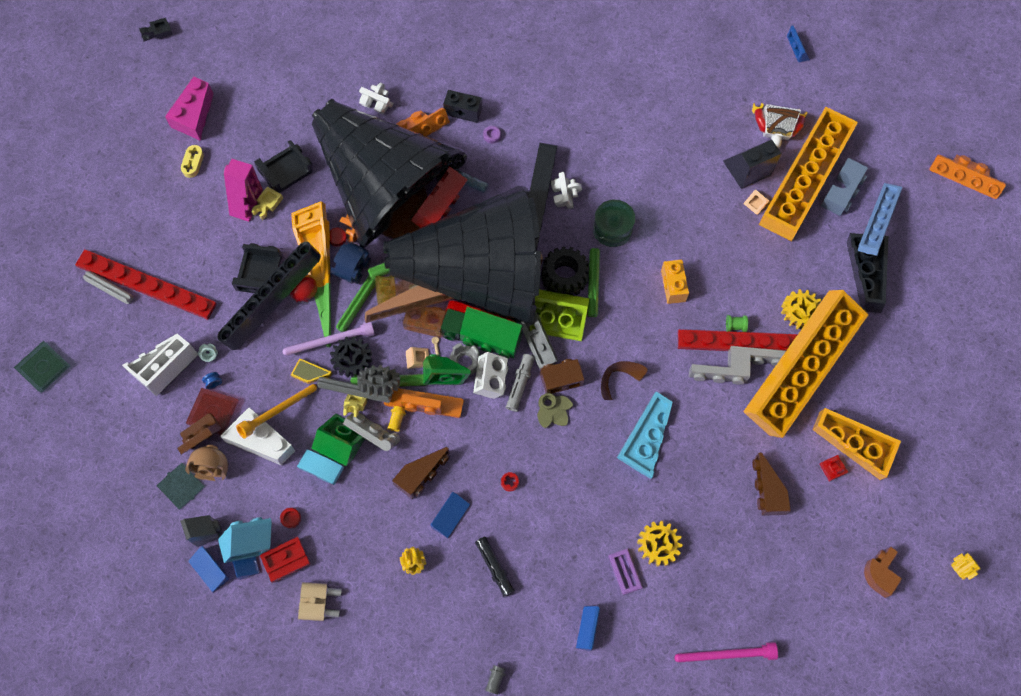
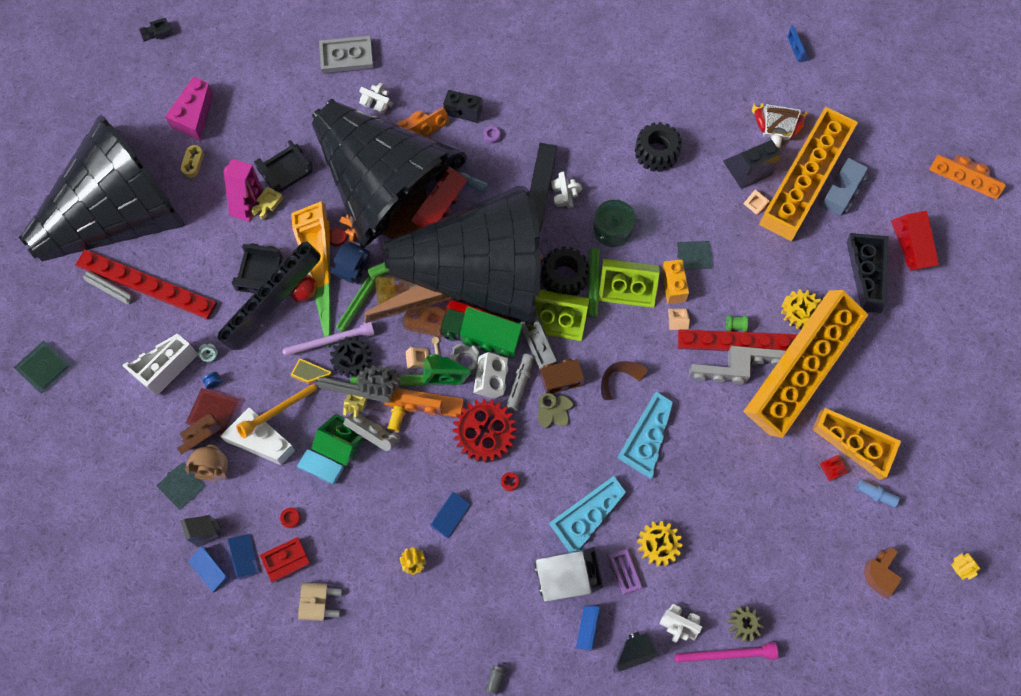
medium azure slope [218,517,272,563] -> none
reddish brown slope [392,447,450,499] -> none
black pin [475,536,515,598] -> none
reddish brown slope [752,452,791,516] -> none
medium blue plate [858,183,902,256] -> none
none -> black cone [19,115,185,262]
none -> light grey plate [319,36,373,73]
none -> red gear [452,398,516,463]
none -> slope [535,546,603,602]
none -> medium azure wing [549,476,626,552]
none -> lime slope [598,259,660,308]
none -> black slope [612,631,659,673]
none -> black tyre [635,122,682,172]
none -> white hips [659,604,702,642]
none -> light nougat slope [668,309,690,330]
none -> piece [677,241,713,270]
none -> olive gear [727,606,764,643]
none -> medium blue pin [856,479,900,508]
none -> red wedge [891,210,939,271]

